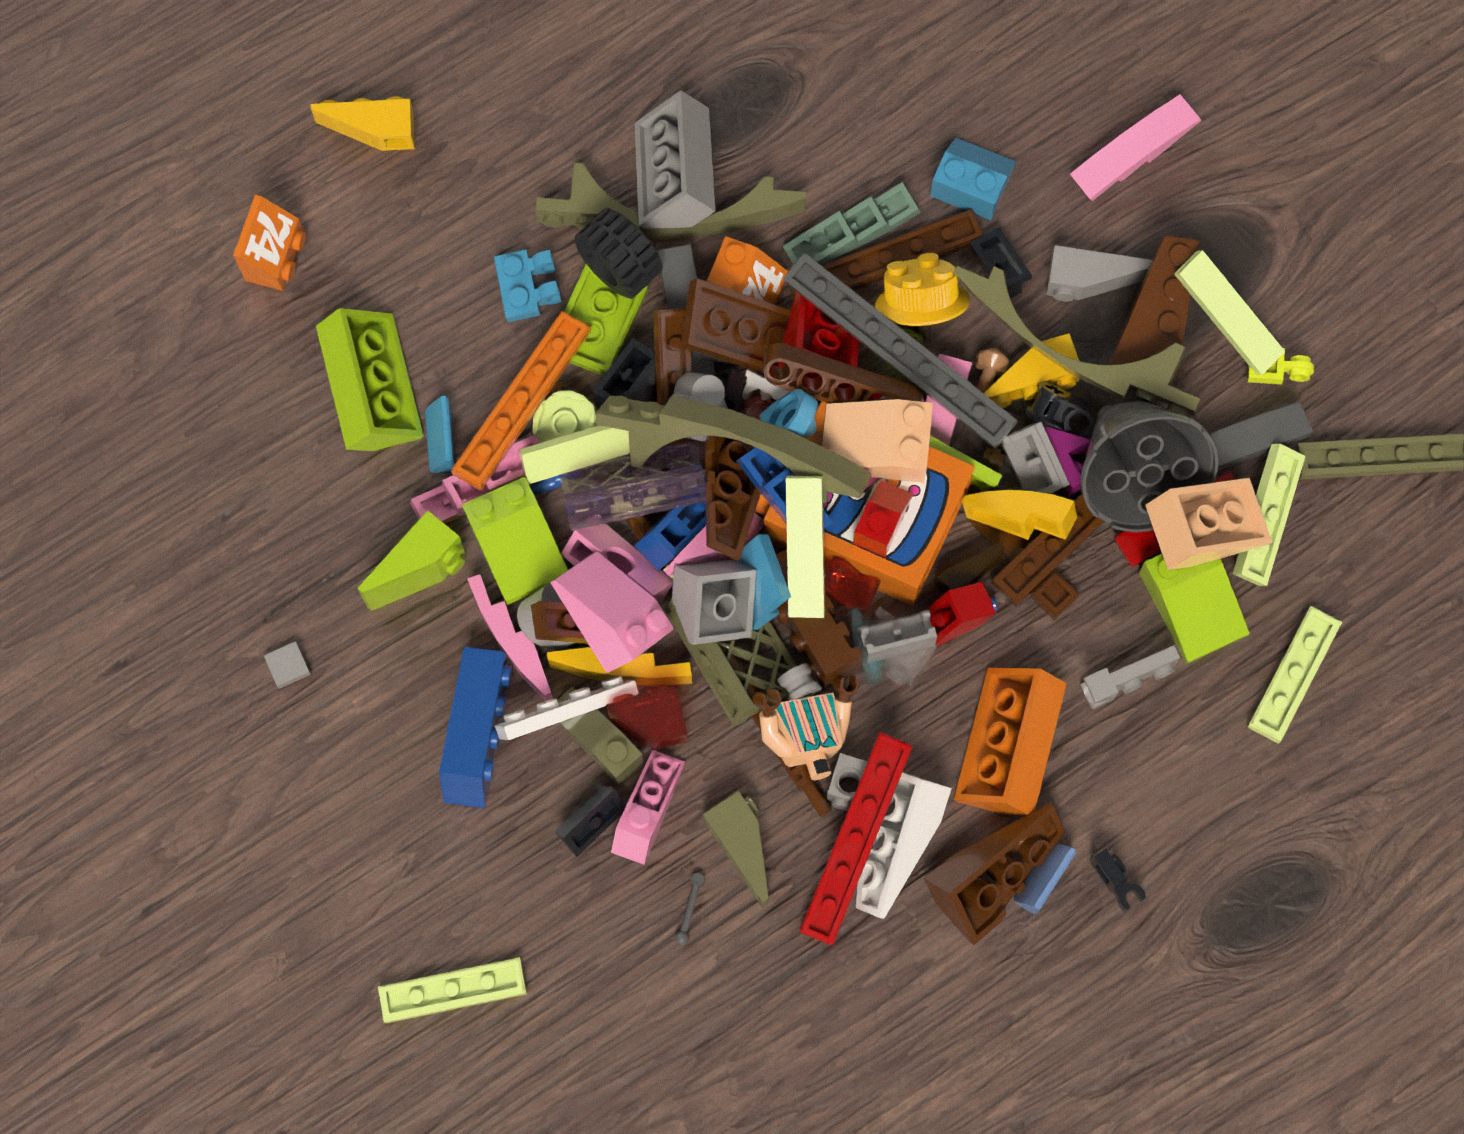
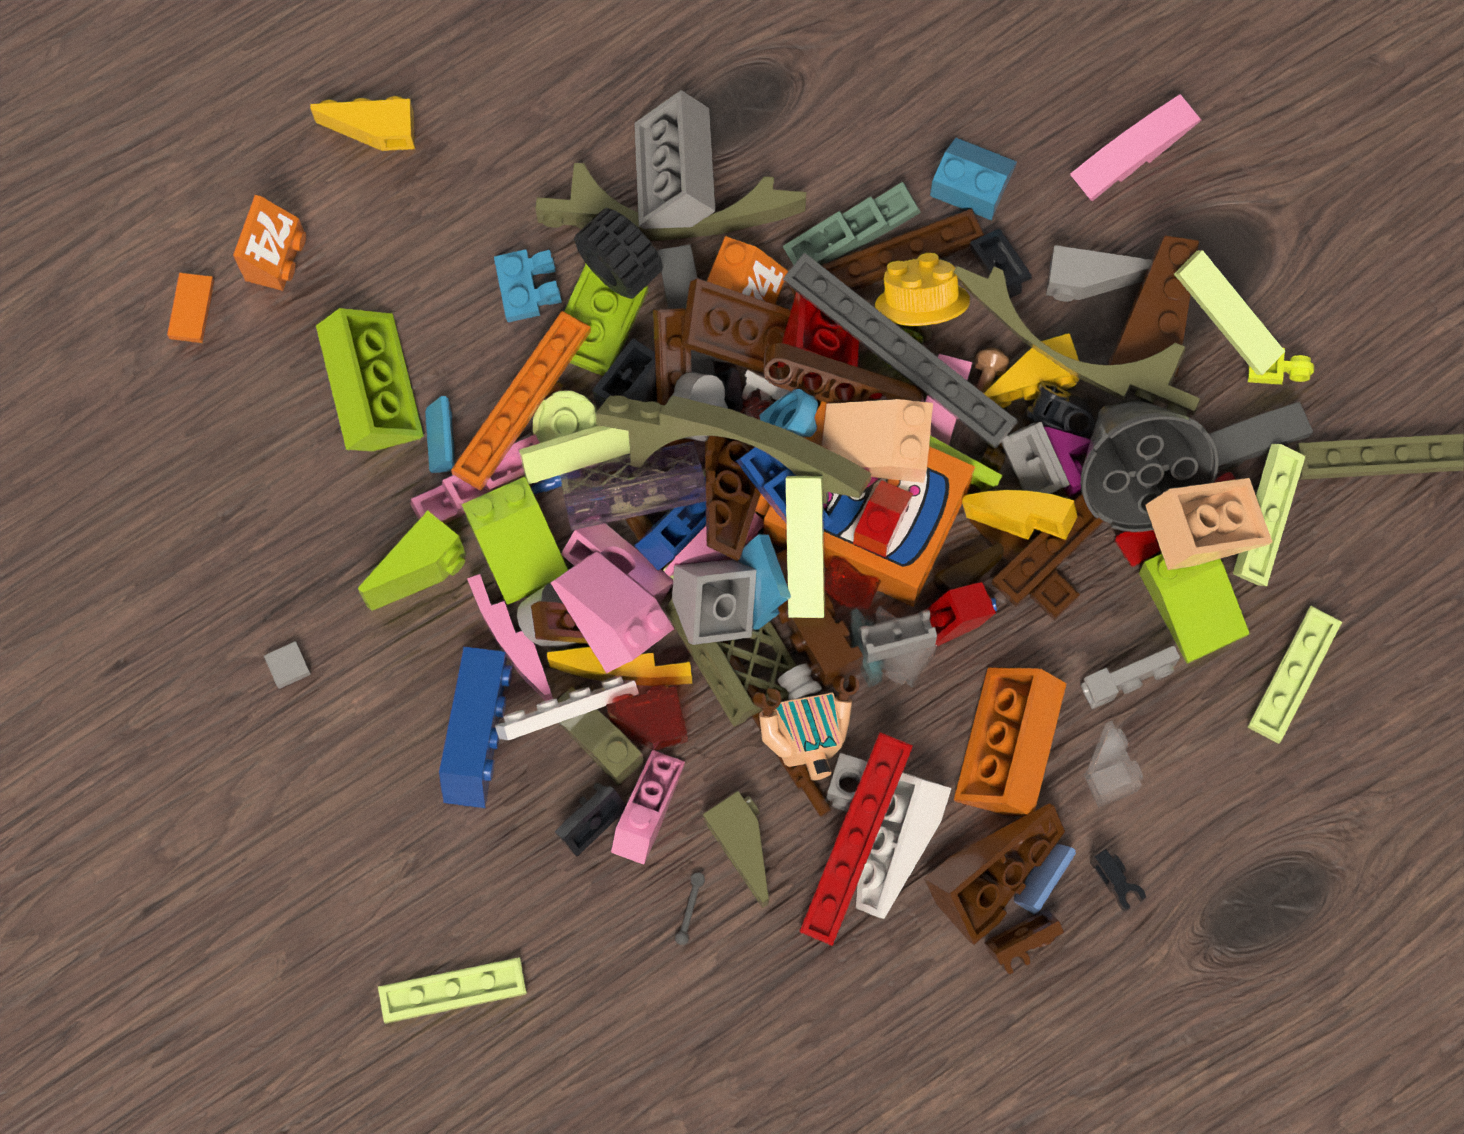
none -> orange tile [167,273,214,343]
none -> reddish brown plate [984,909,1064,975]
none -> clear slope [1084,721,1143,808]

